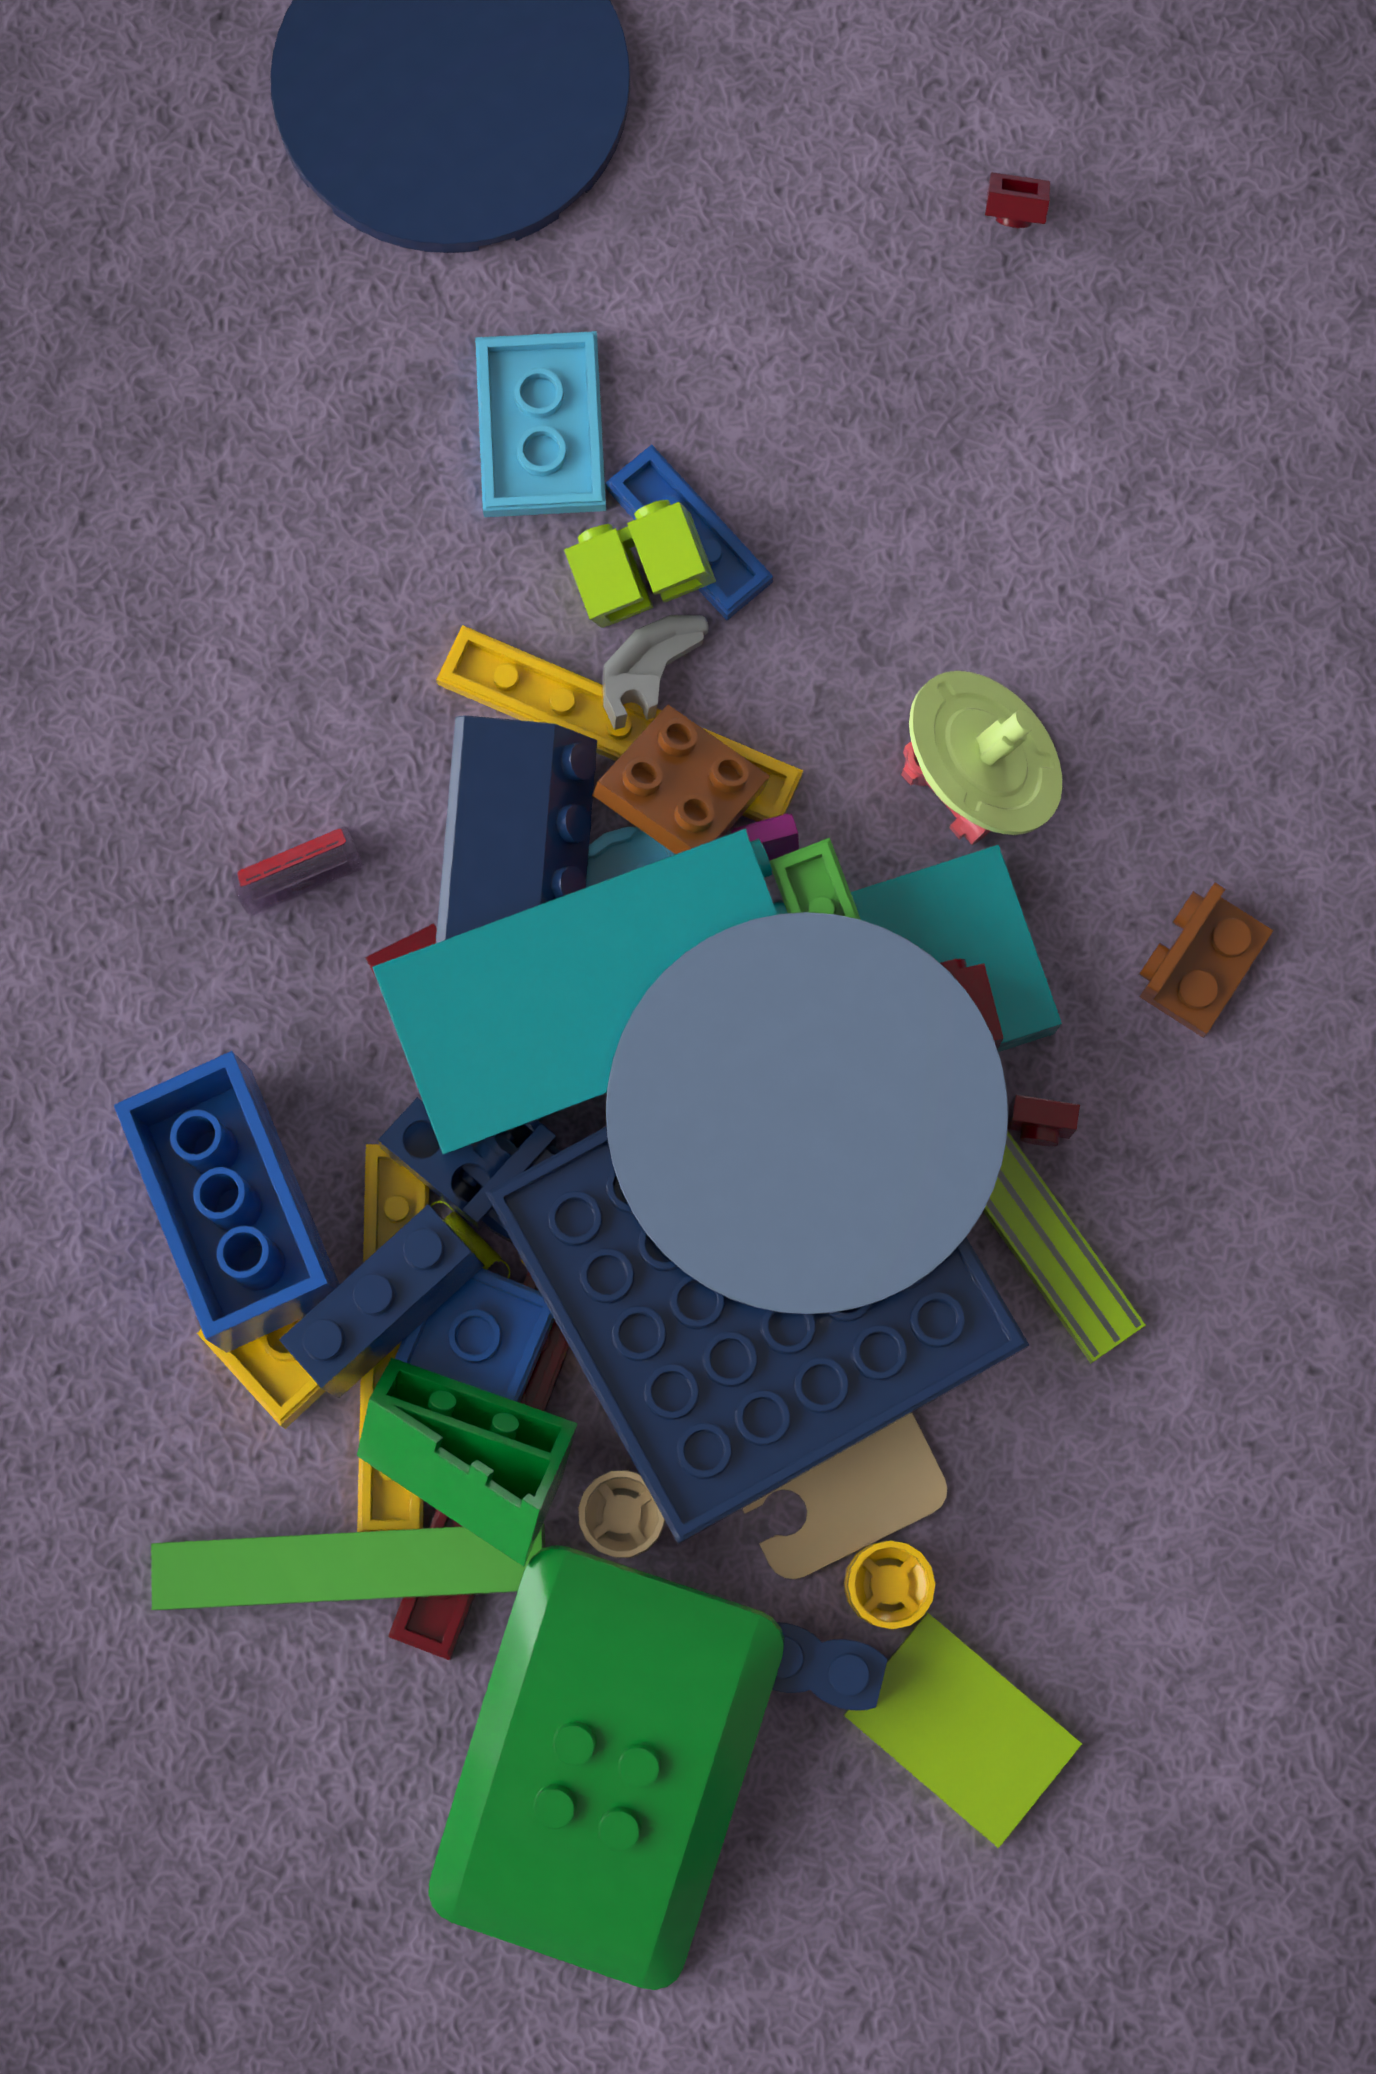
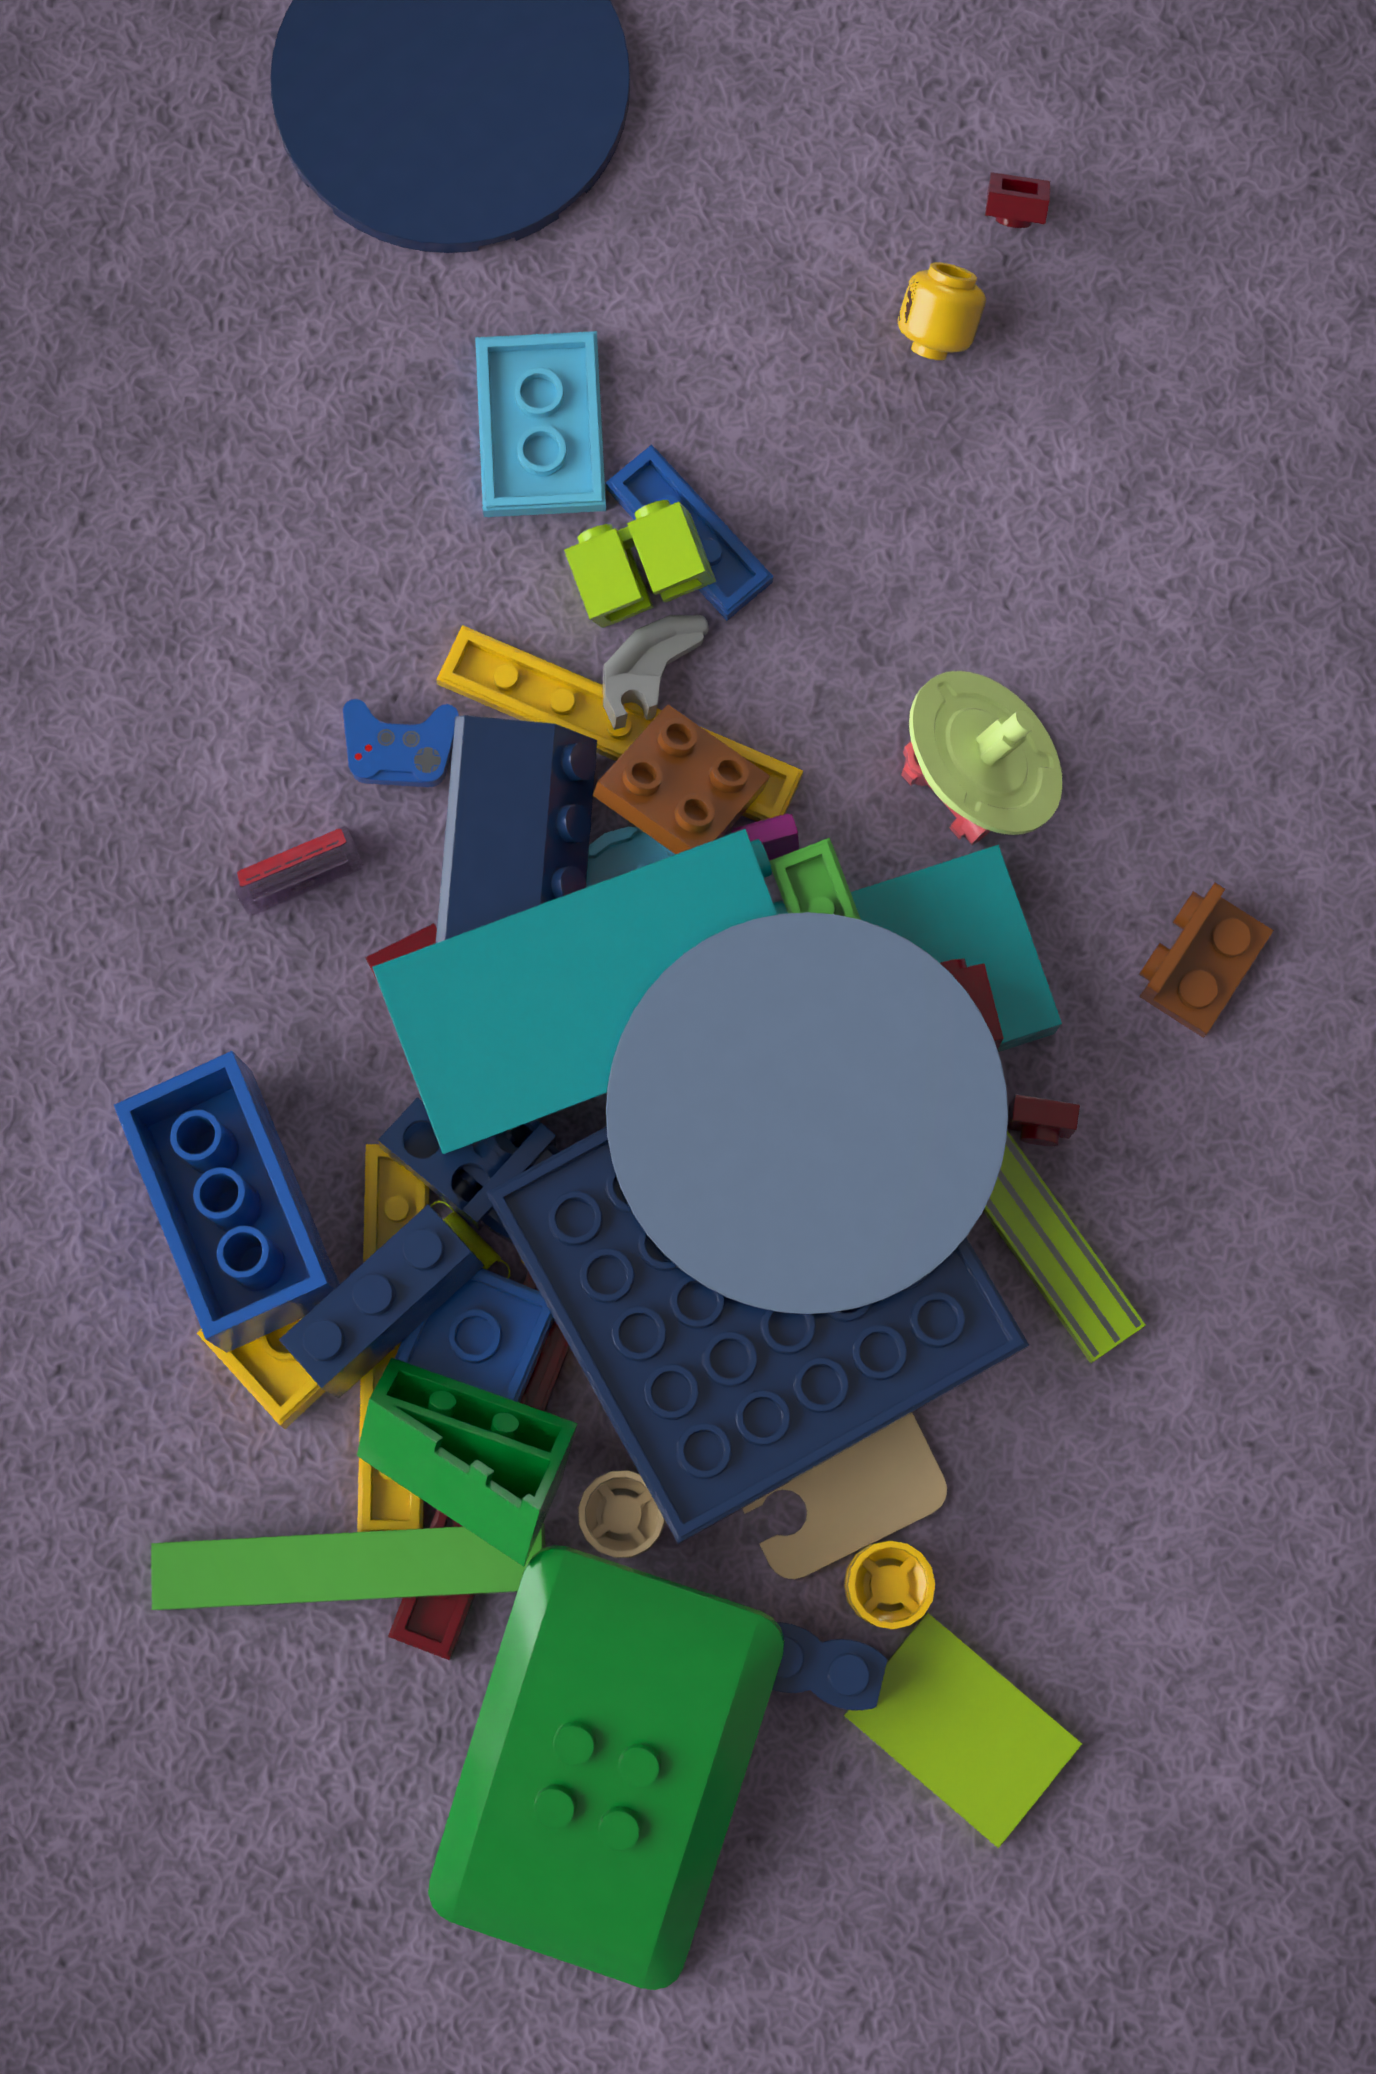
none -> blue piece [343,699,459,787]
none -> yellow head [897,262,986,360]

